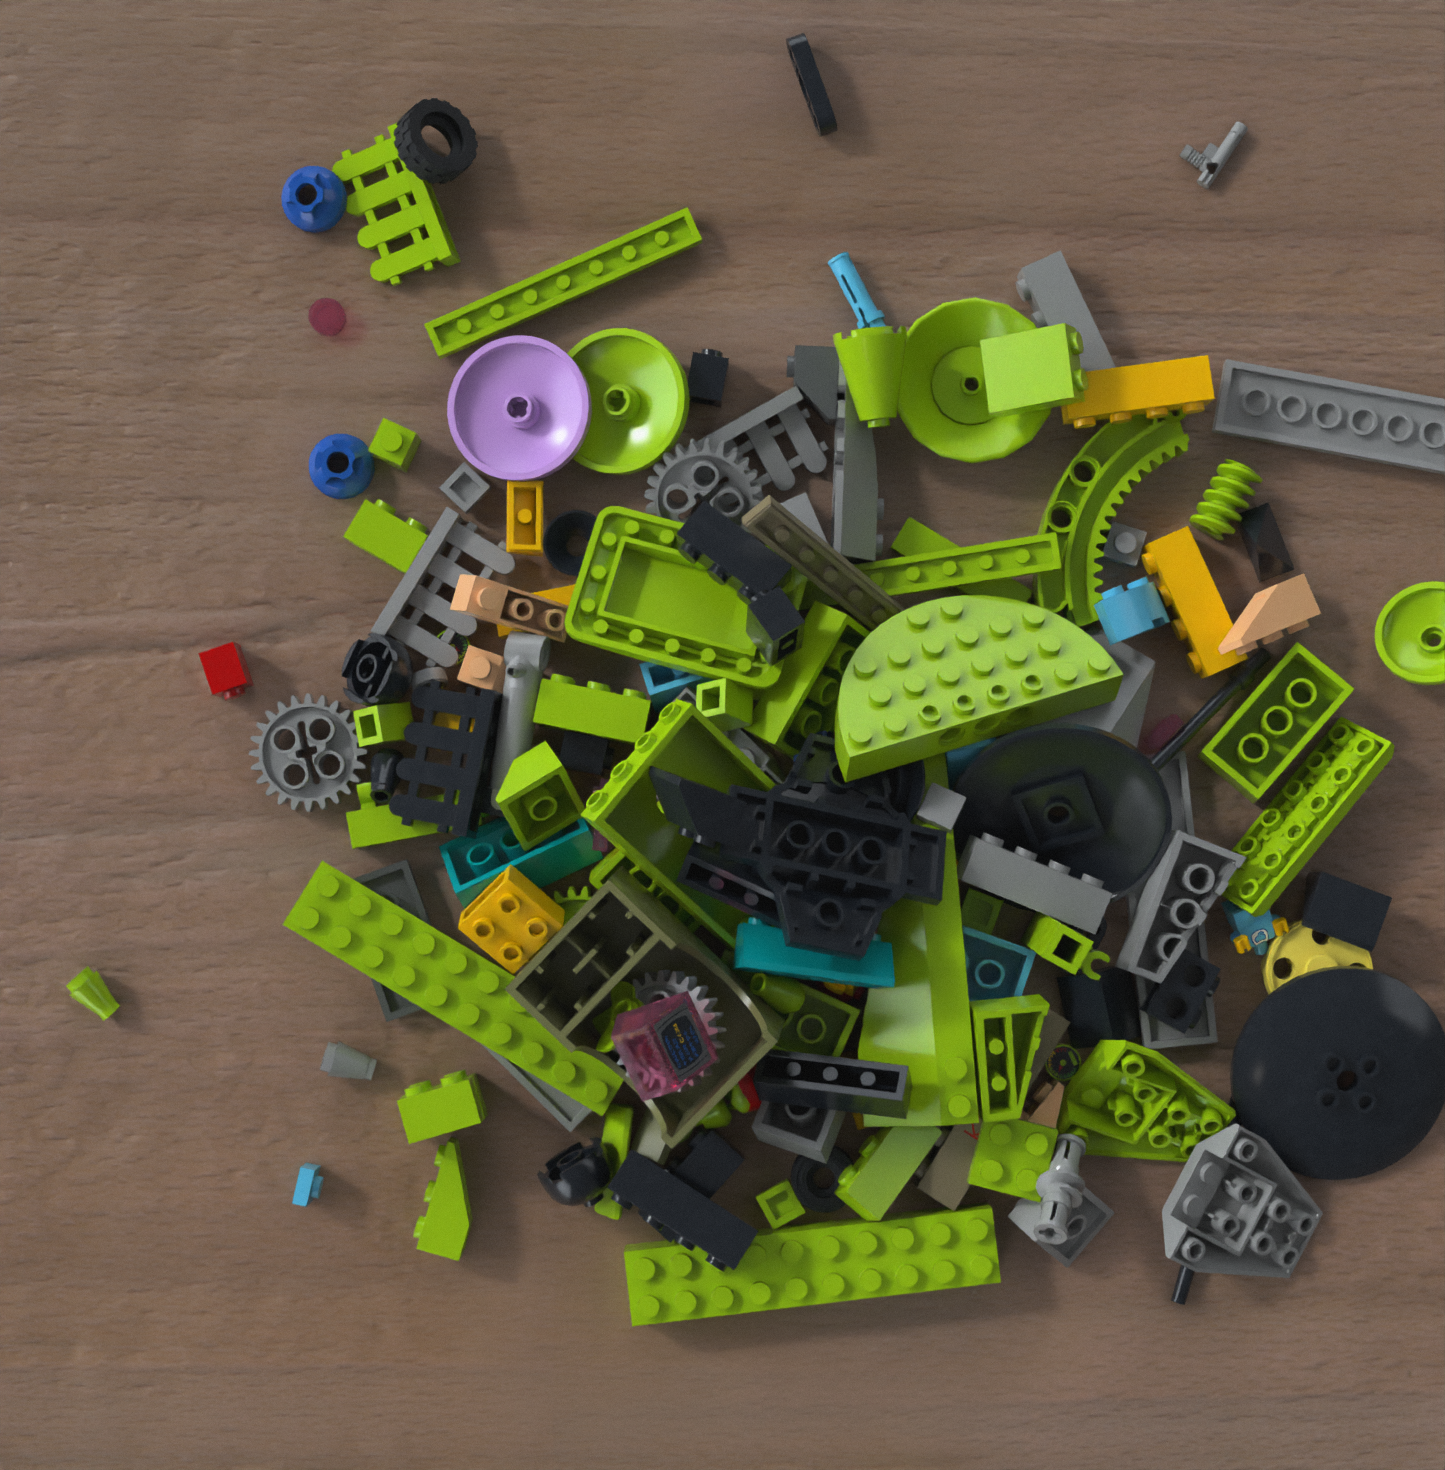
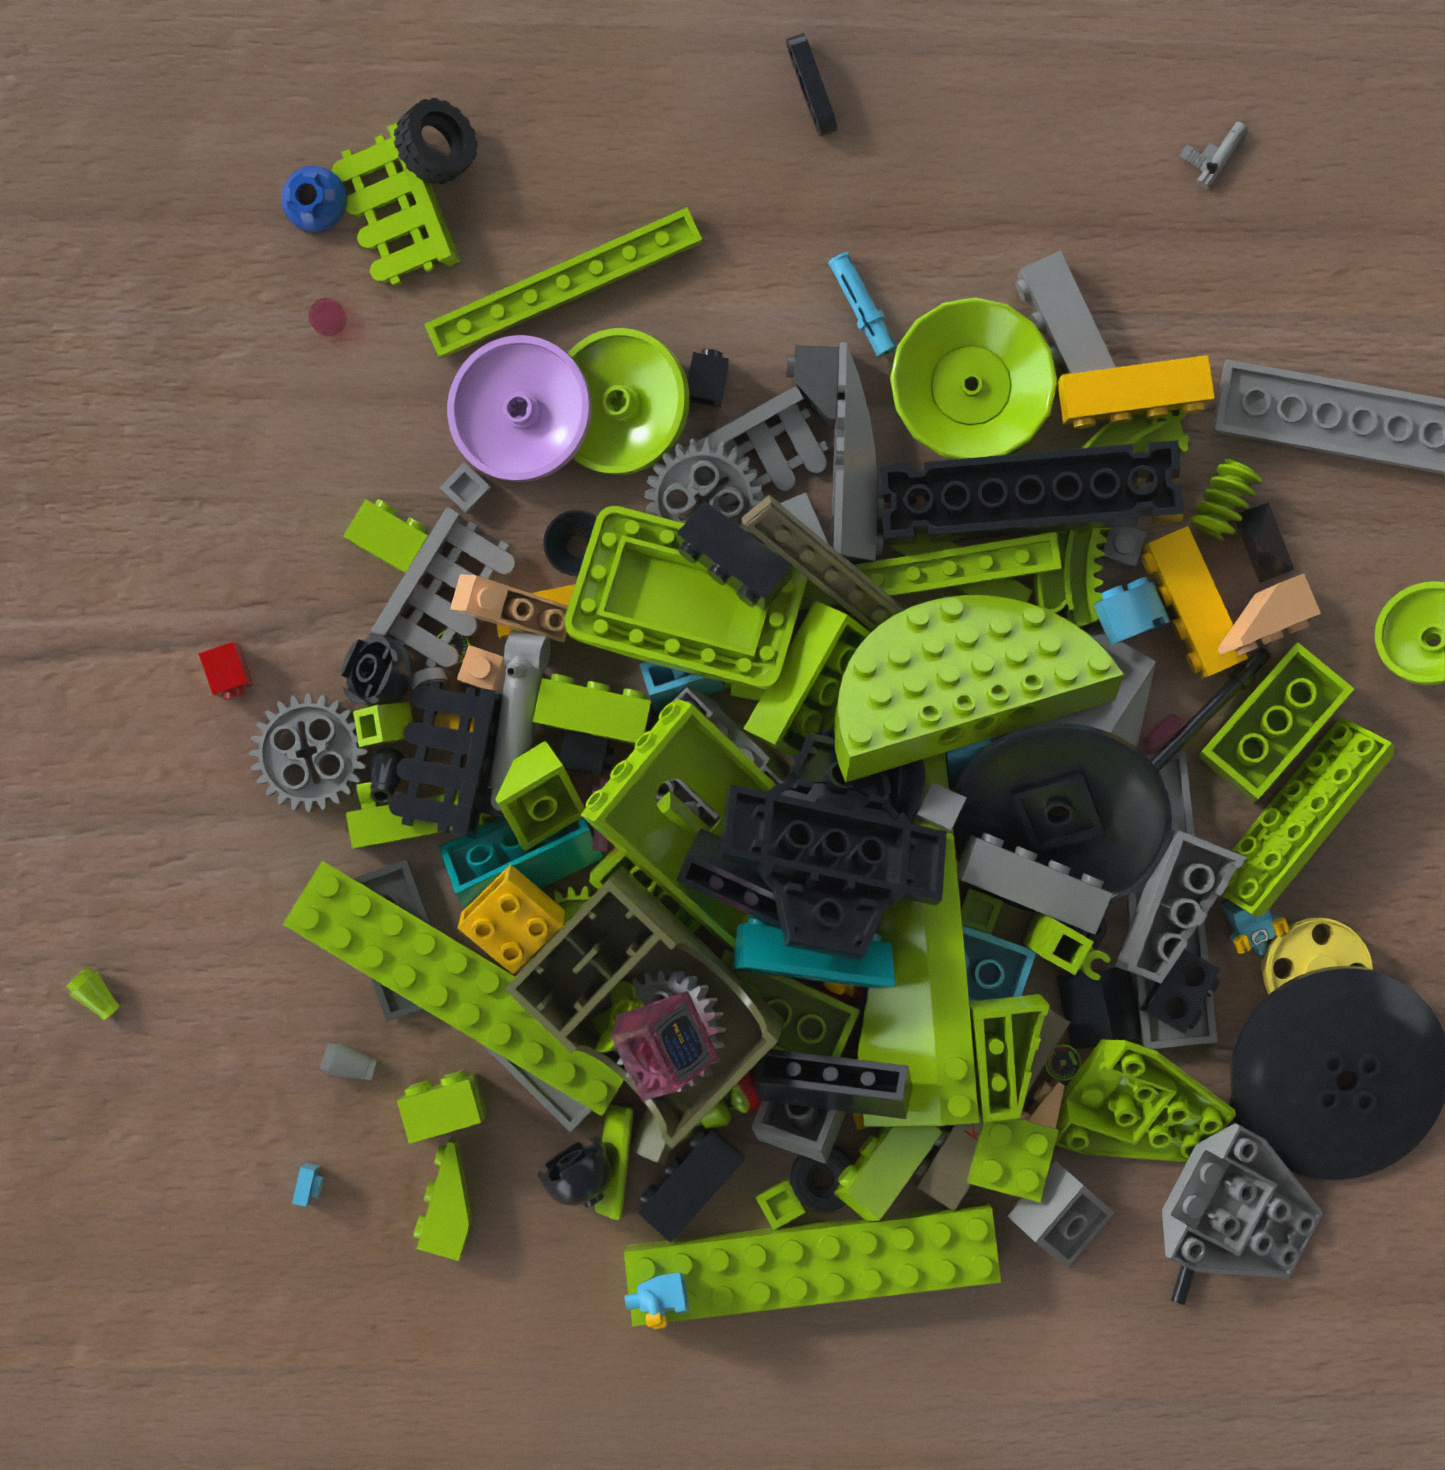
blue piece [309,434,375,499] -> none
lime brick [368,418,422,473] -> none
yellow slope [506,480,544,557] -> none
black brick [607,1149,758,1272] -> none
black slope [648,766,747,848] -> none
lime brick [696,678,753,732] -> none
black brick [746,586,805,667] -> none
lime cone [750,973,805,1014] -> none
lime cone [833,326,907,428] -> none
lime brick [980,323,1088,417] -> none
light grey piece [1033,1134,1086,1245] -> none
black slope [1302,871,1392,952] -> none
none -> medium azure piece [625,1272,690,1329]
none -> black brick [880,440,1184,546]

